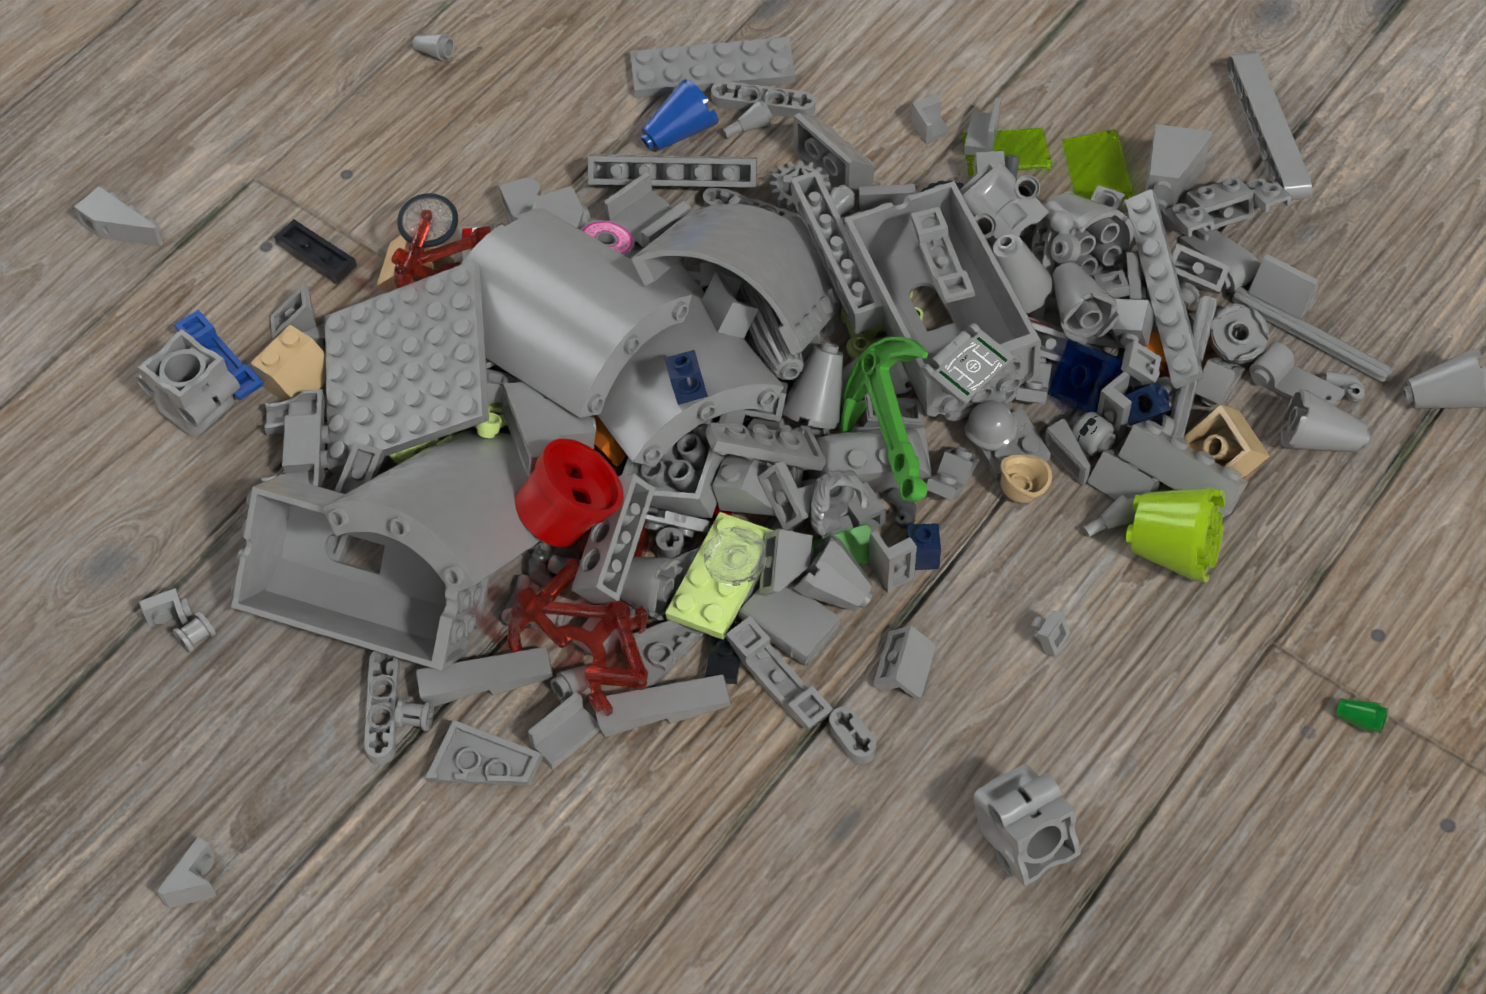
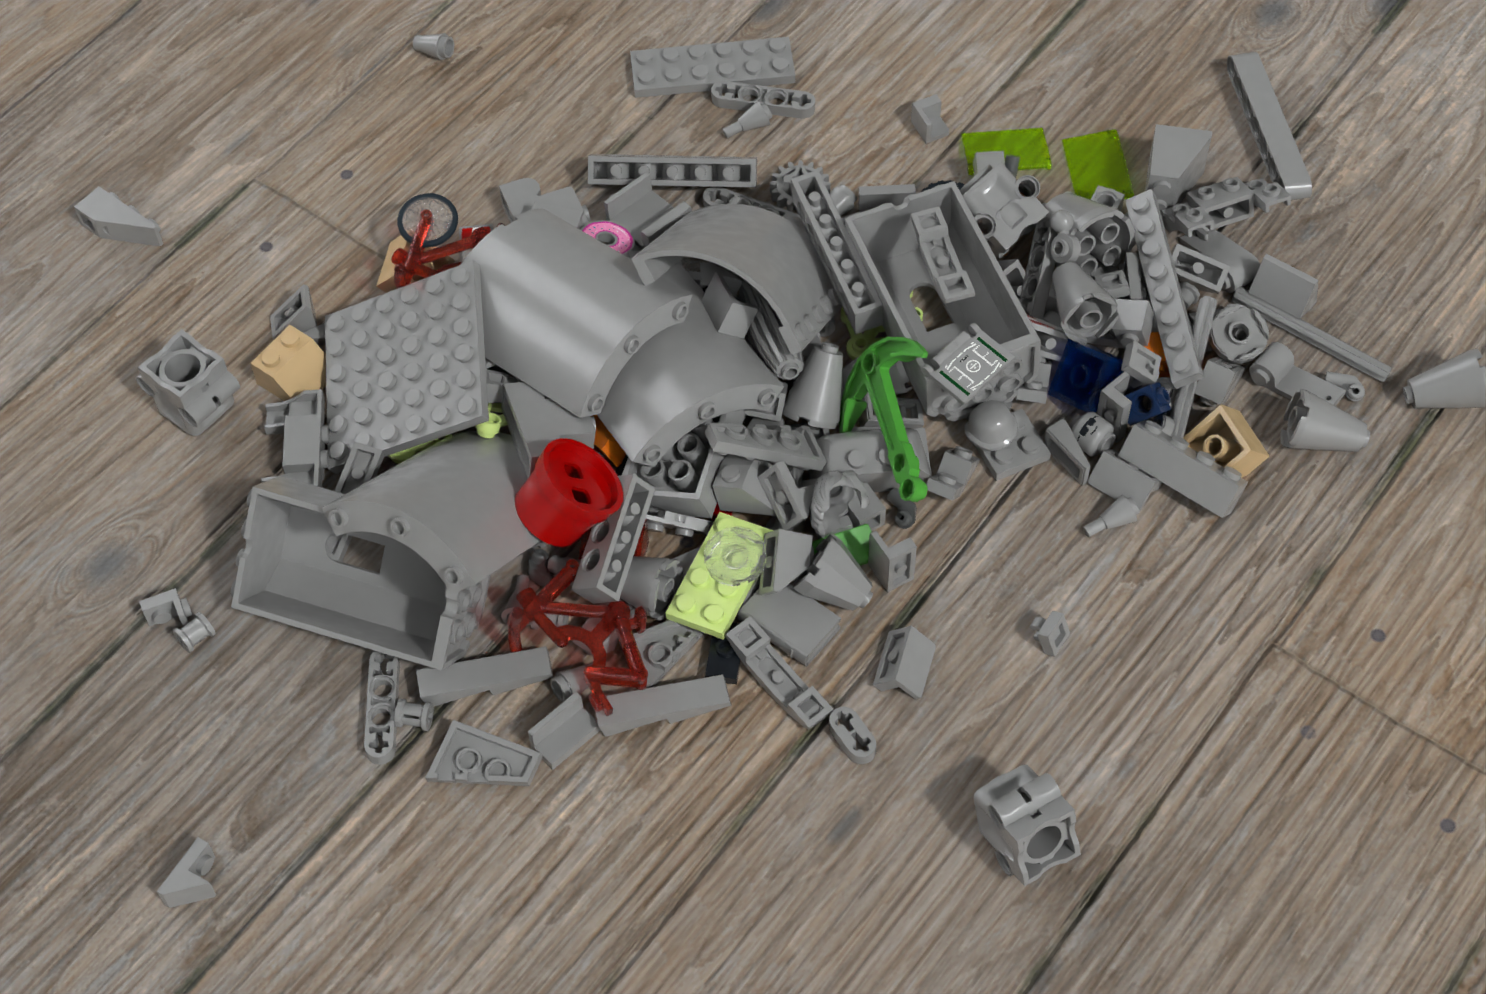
blue slope [174,309,264,401] -> none
black plate [274,219,357,284] -> none
blue cone [641,79,719,151] -> none
light grey bush [656,527,685,558] -> none
dark blue brick [664,350,708,405] -> none
light grey slope [794,113,874,196] -> none
dark blue brick [906,523,941,570] -> none
light grey panel [964,98,1001,155] -> none
light grey cone [993,234,1053,313] -> none
tan helmet [1000,454,1052,503] -> none
lime cone [1126,487,1226,583] -> none
green cone [1336,698,1388,734] -> none

